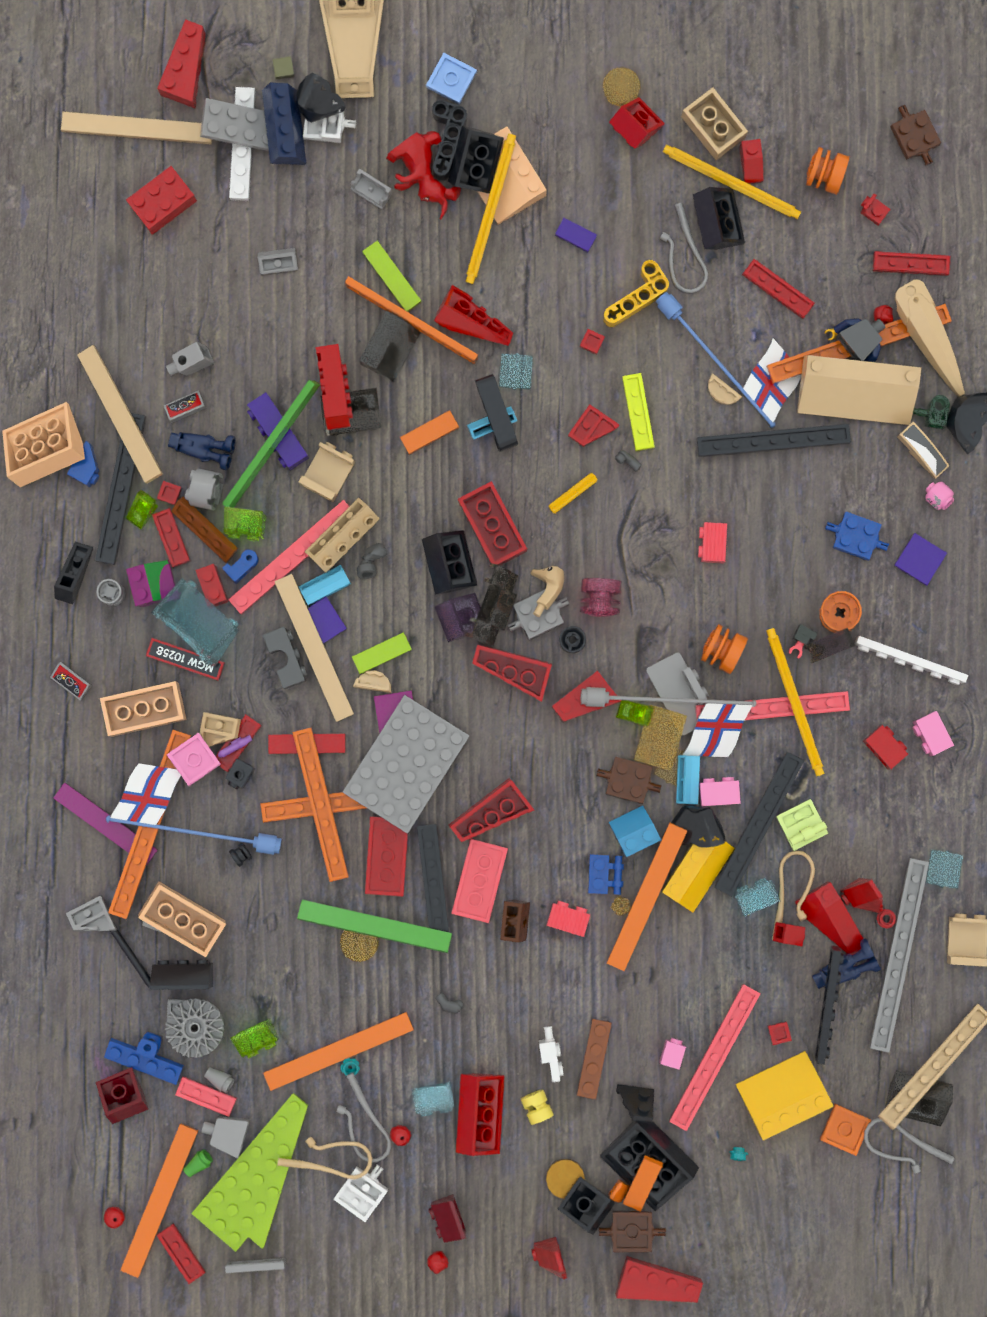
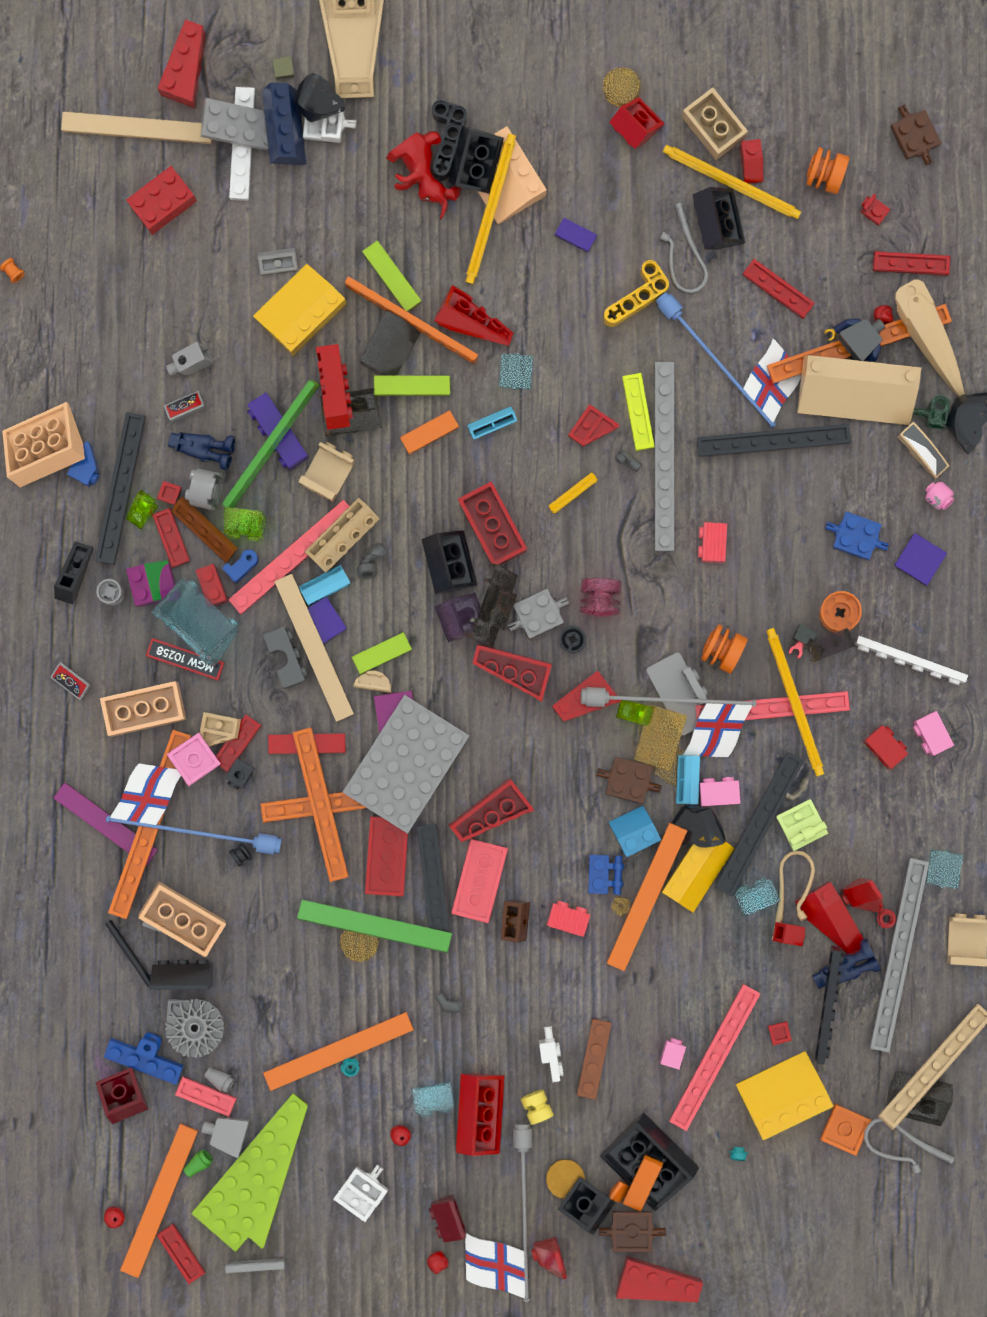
light grey wing [66,896,117,932] -> none
tan tile [77,345,163,484] -> none
medium lavender piece [218,735,252,757] -> none
clear neon green slope [230,1018,279,1059] -> none
tan piece [278,1137,372,1180] -> none
light grey piece [336,1073,391,1162] -> none
light grey hinge [350,169,392,210] -> none
light blue plate [426,53,477,104] -> none
black beam [475,374,518,452] -> none
tan animal [531,566,564,617] -> none
red plate [580,329,605,355] -> none
black wing [616,1084,654,1124] -> none
tan tile [708,373,742,405] -> none
none -> orange bush [0,258,25,284]
none -> yellow slope [253,264,347,356]
none -> lime tile [373,376,450,396]
none -> flag [465,1122,533,1302]
none -> light grey plate [655,362,674,552]

